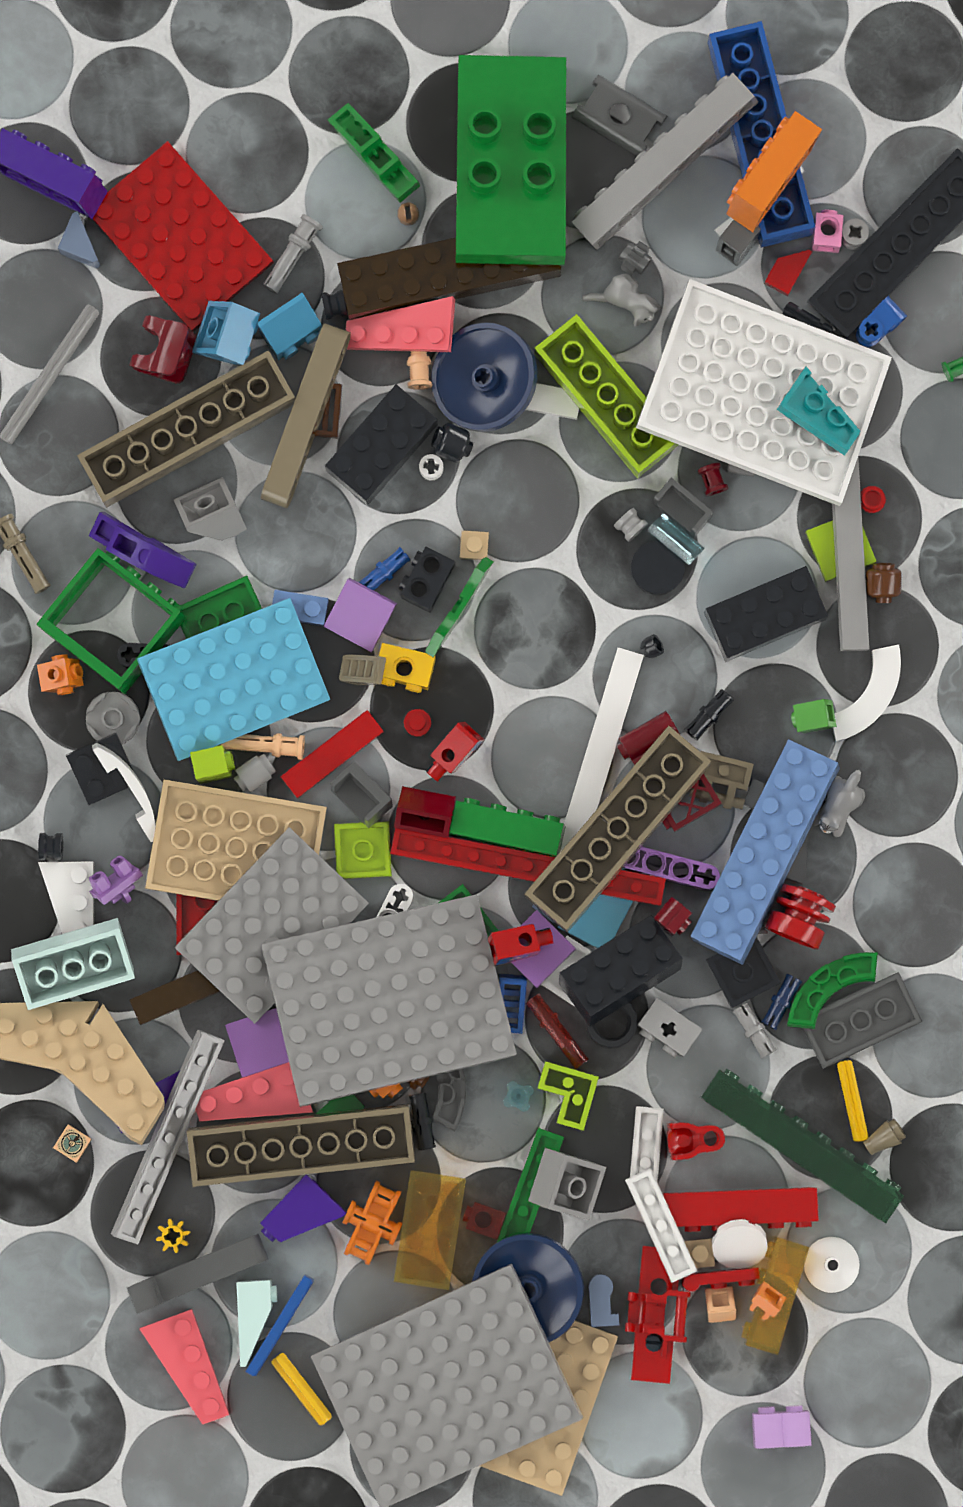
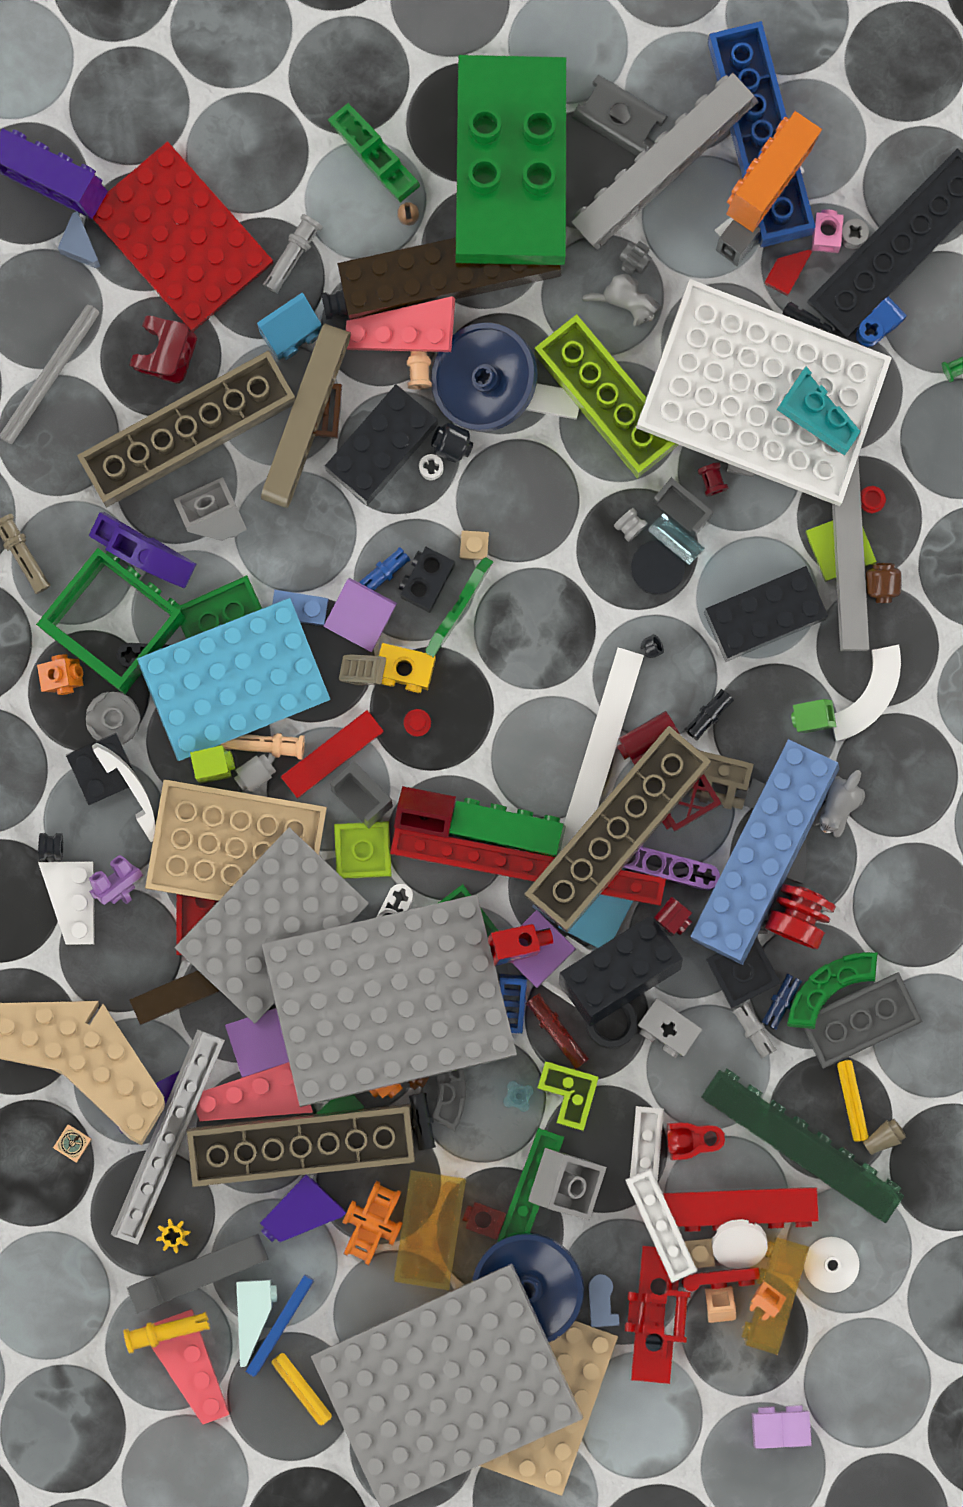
light aqua brick [11,918,135,1010] -> none
dark azure slope [192,301,260,365] -> none
torso [426,722,485,782] -> none
none -> yellow pin [123,1312,210,1354]

